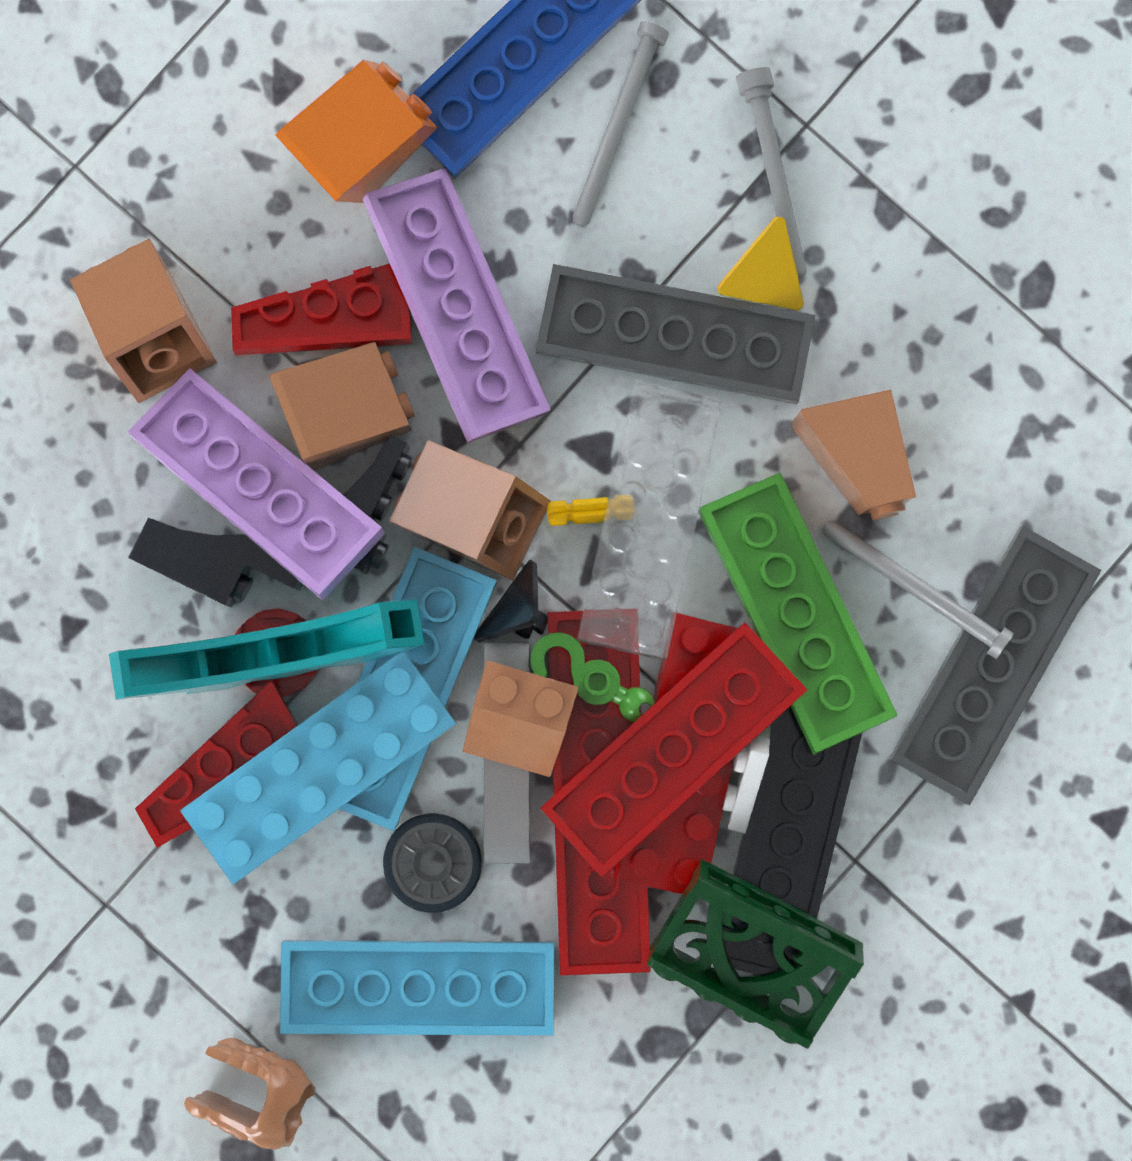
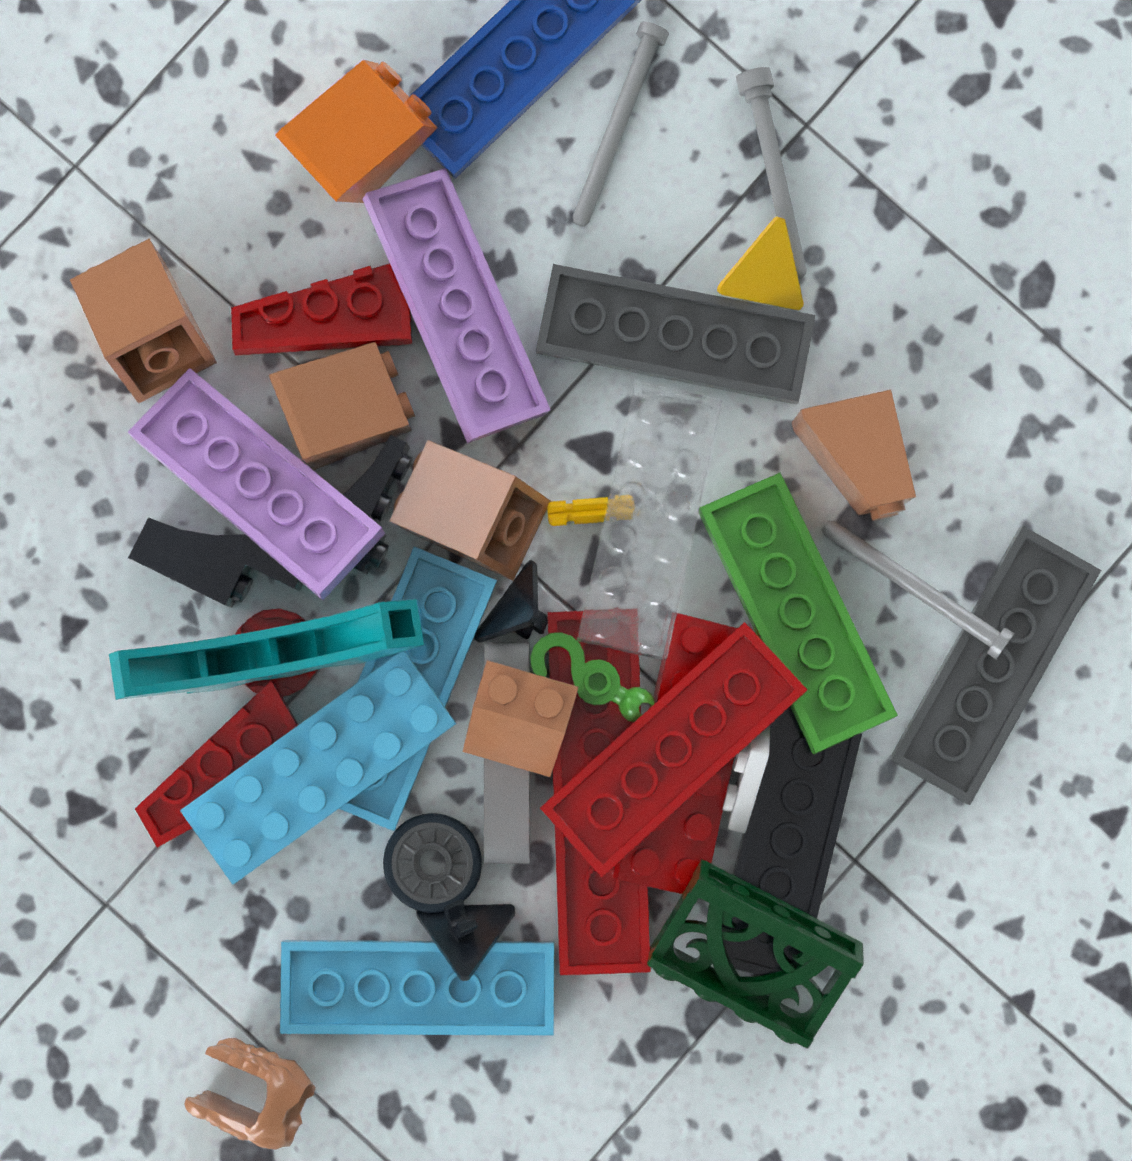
none -> black piece [416,899,516,981]

